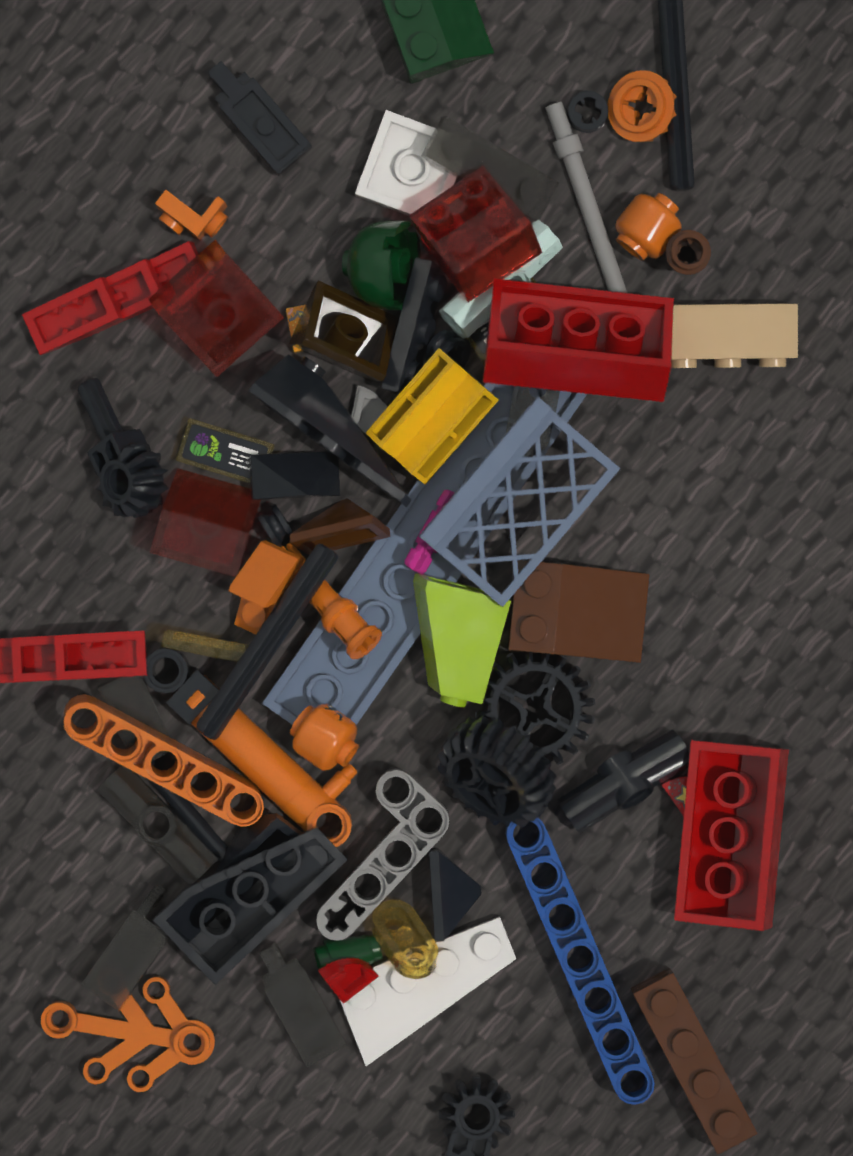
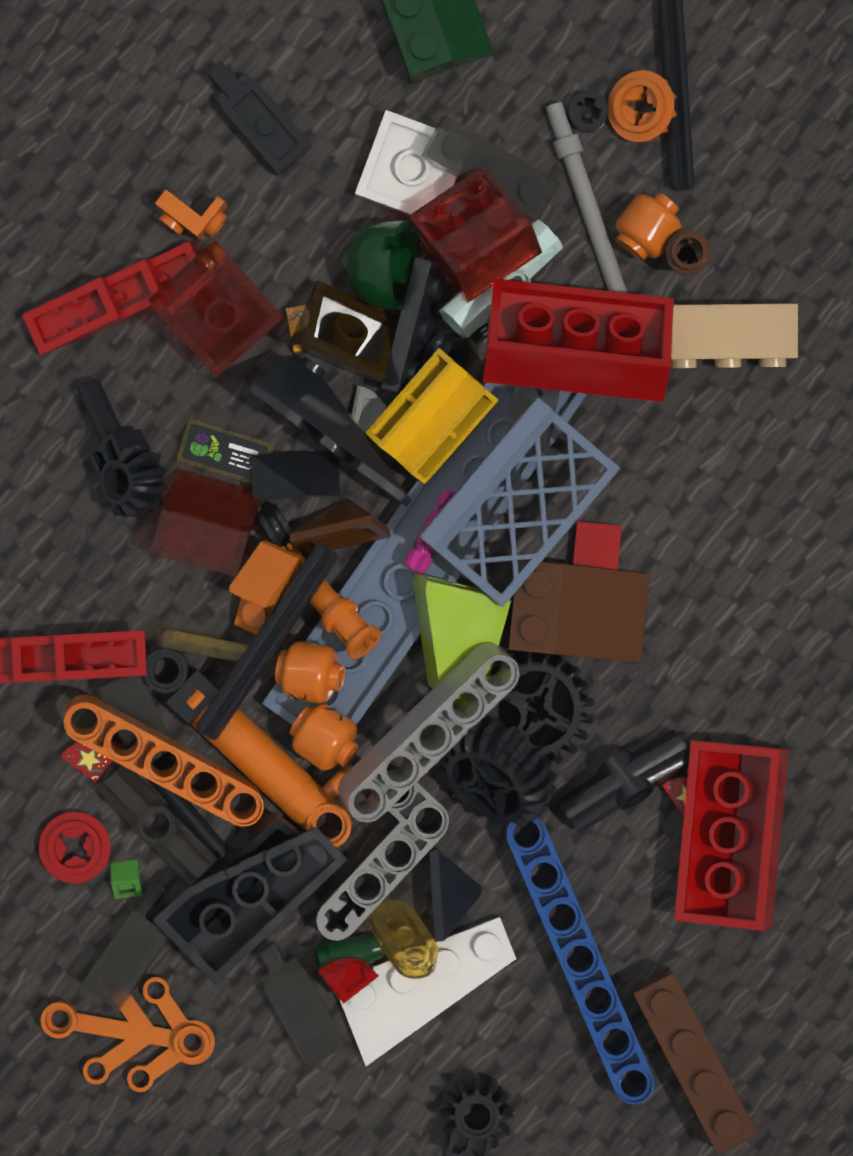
none -> red gear [39,812,111,883]
none -> red tile [60,740,124,783]
none -> bright green piece [110,860,143,899]
none -> orange head [275,641,345,704]
none -> light grey beam [338,643,519,822]
none -> red tile [572,521,622,570]

